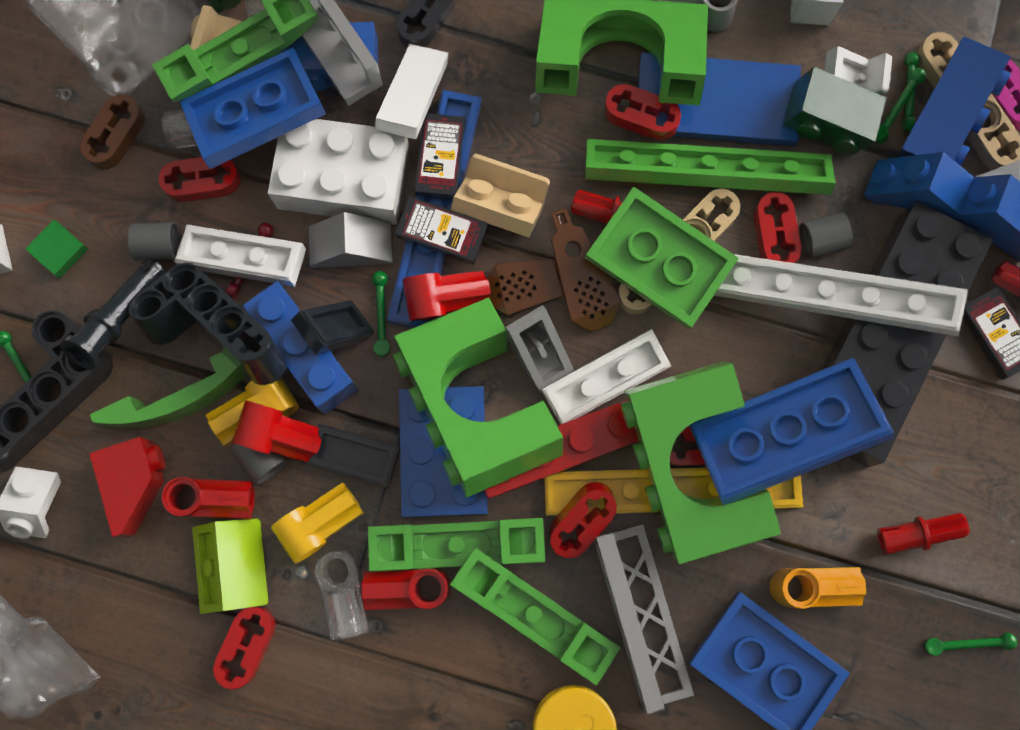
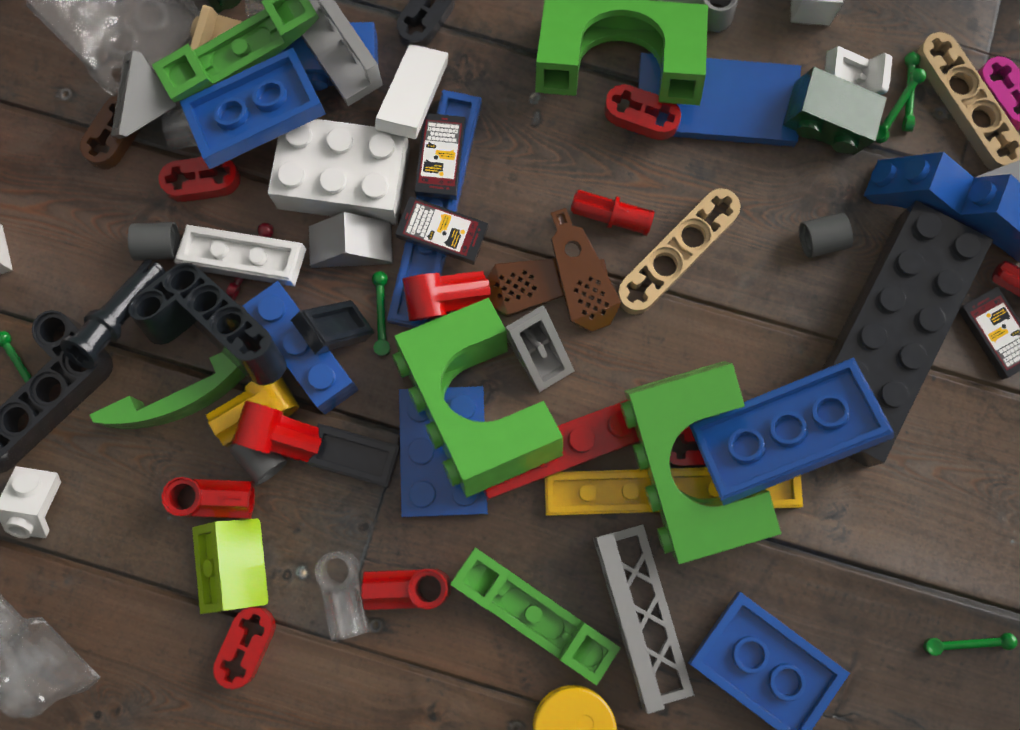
green tile [25,219,88,279] -> none
red slope [89,437,166,538] -> none
yellow piece [271,482,364,564] -> none
bright green slope [368,518,545,571] -> none
tan bracket [451,153,550,237] -> none
white tile [540,329,671,425] -> none
red beam [549,482,617,558] -> none
bright green plate [585,139,835,195] -> none
bright green plate [585,187,739,329] -> none
white tile [714,254,968,336] -> none
red beam [754,192,801,263] -> none
light orange piece [769,567,866,609] -> none
red axle [877,513,970,555] -> none
blue brick [898,36,1011,166] -> none
none -> light grey slope [111,51,176,139]

